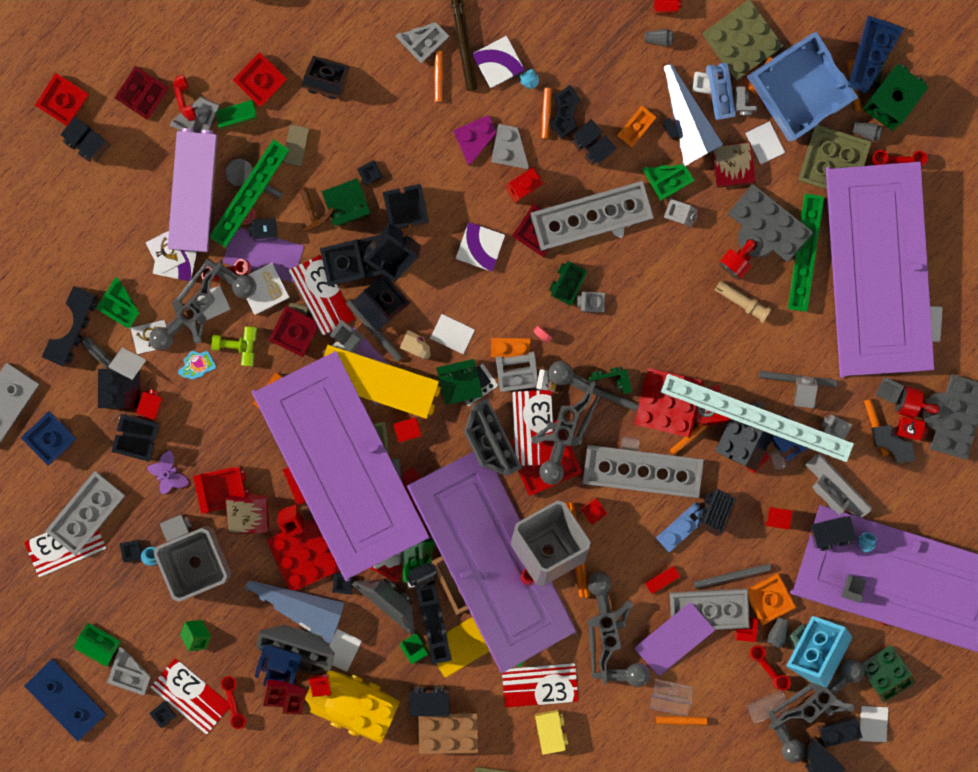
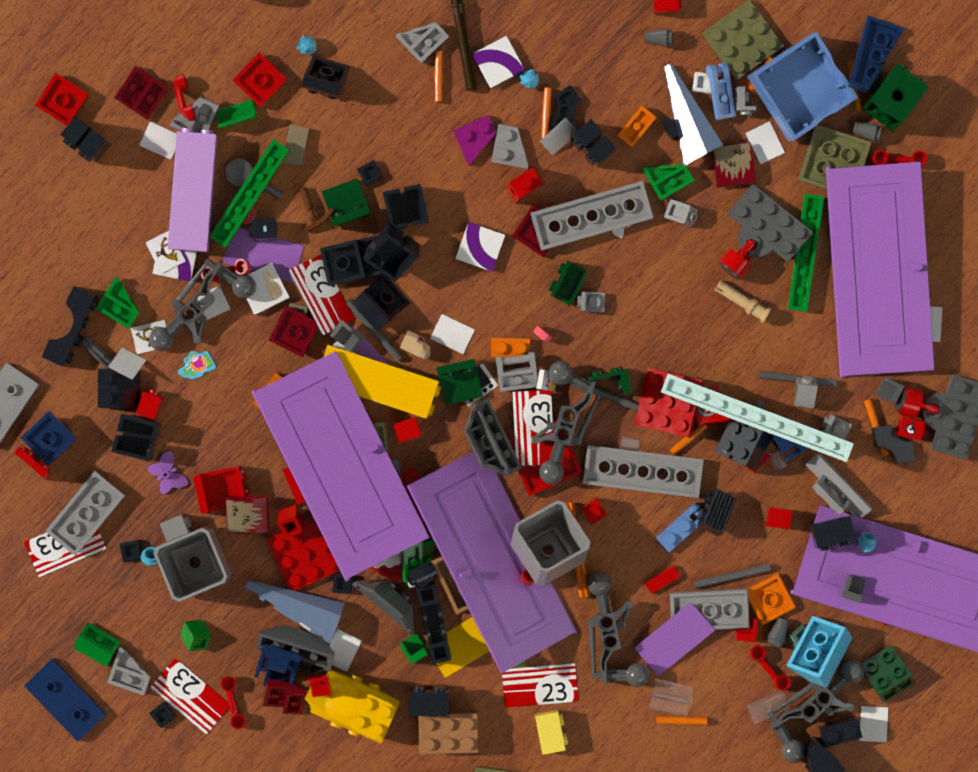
lime bar [211,326,257,366] -> none
none -> red plate [14,447,52,480]
none -> white sticker [140,122,177,159]
none -> medium azure plate [297,35,316,55]
none -> white sticker [540,118,577,156]

